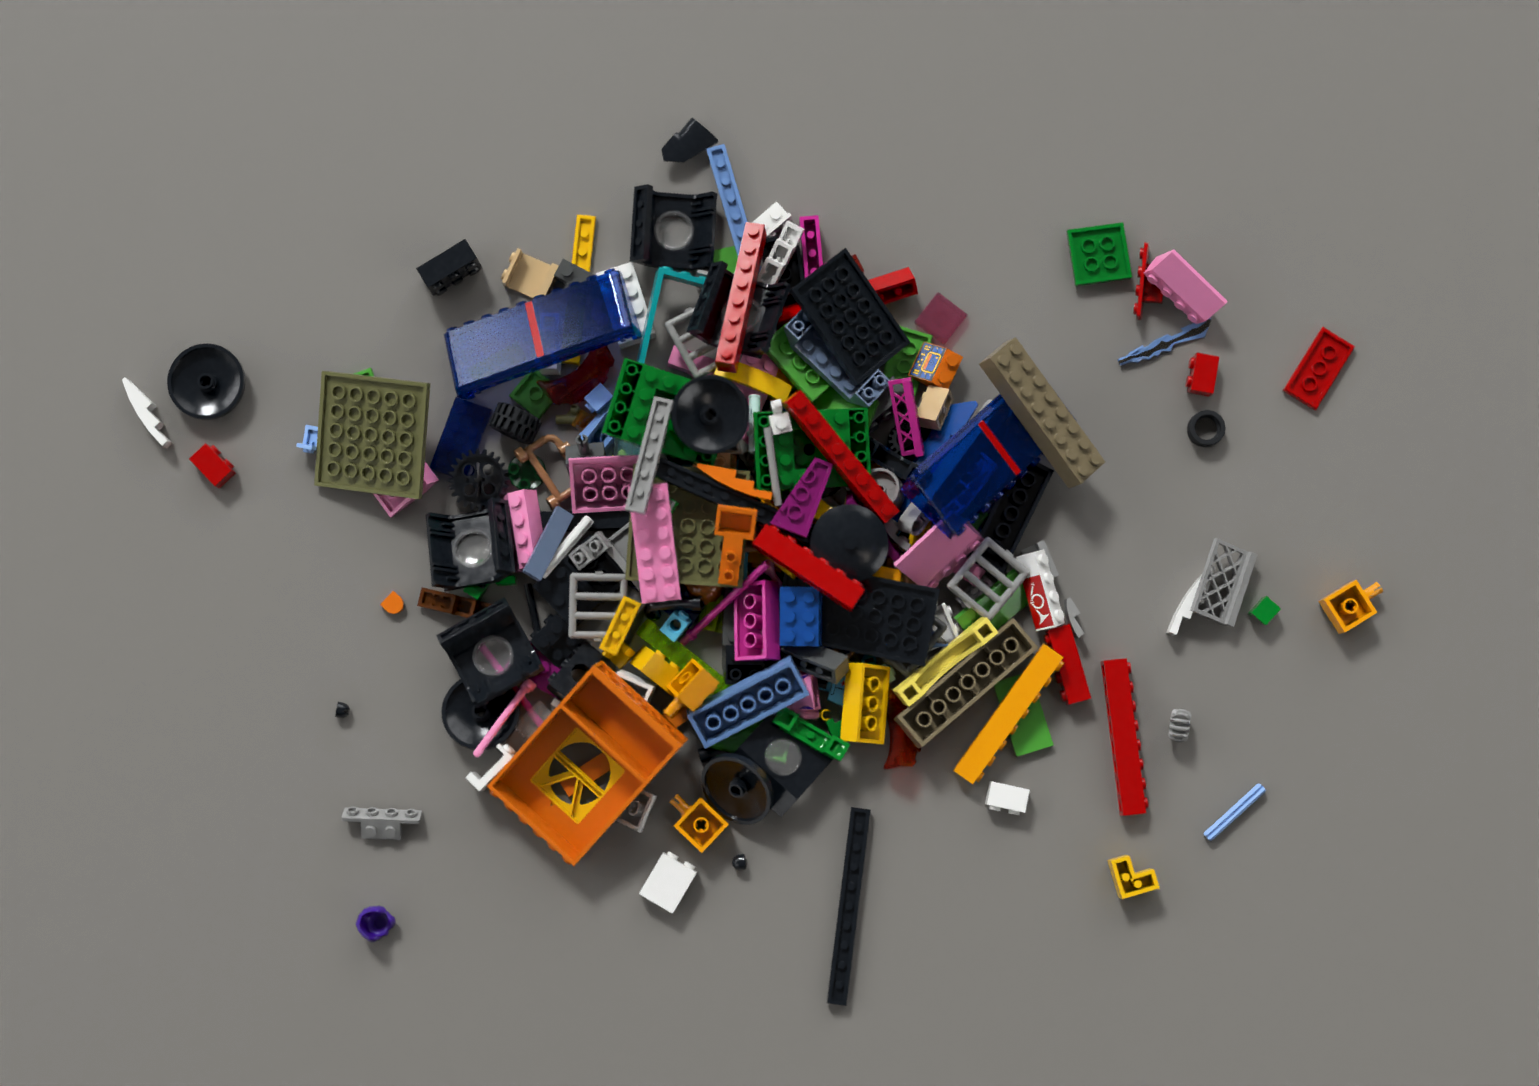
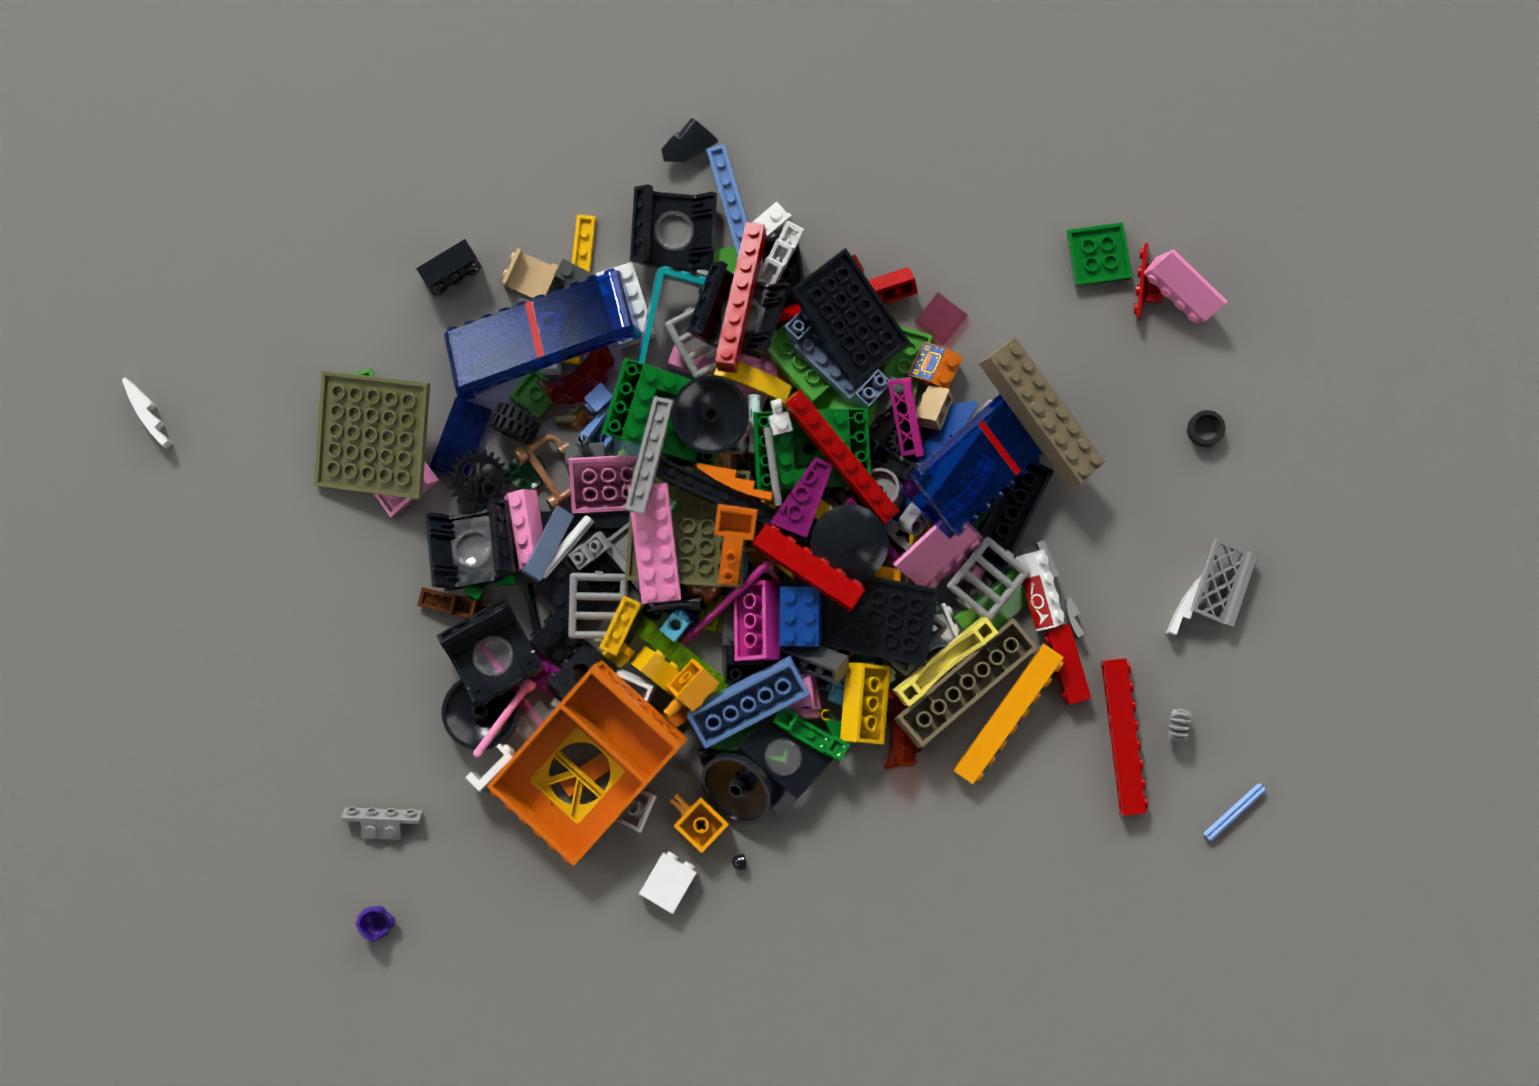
black dish [167,343,246,420] -> none
red brick [189,443,236,489] -> none
light blue bracket [296,425,318,454] -> none
black hinge [335,702,350,718] -> none
orange tile [380,591,404,614] -> none
dark pink brick [799,215,823,279] -> none
black plate [827,807,871,1006] -> none
white brick [985,781,1030,815] -> none
bright green tile [994,674,1054,757] -> none
yellow brick [1107,855,1160,899] -> none
medium blue sword [1118,318,1211,366] -> none
red brick [1185,353,1219,397] -> none
green panel [1248,596,1281,625] -> none
red tile [1282,327,1355,411] -> none
light orange brick [1318,580,1383,634] -> none

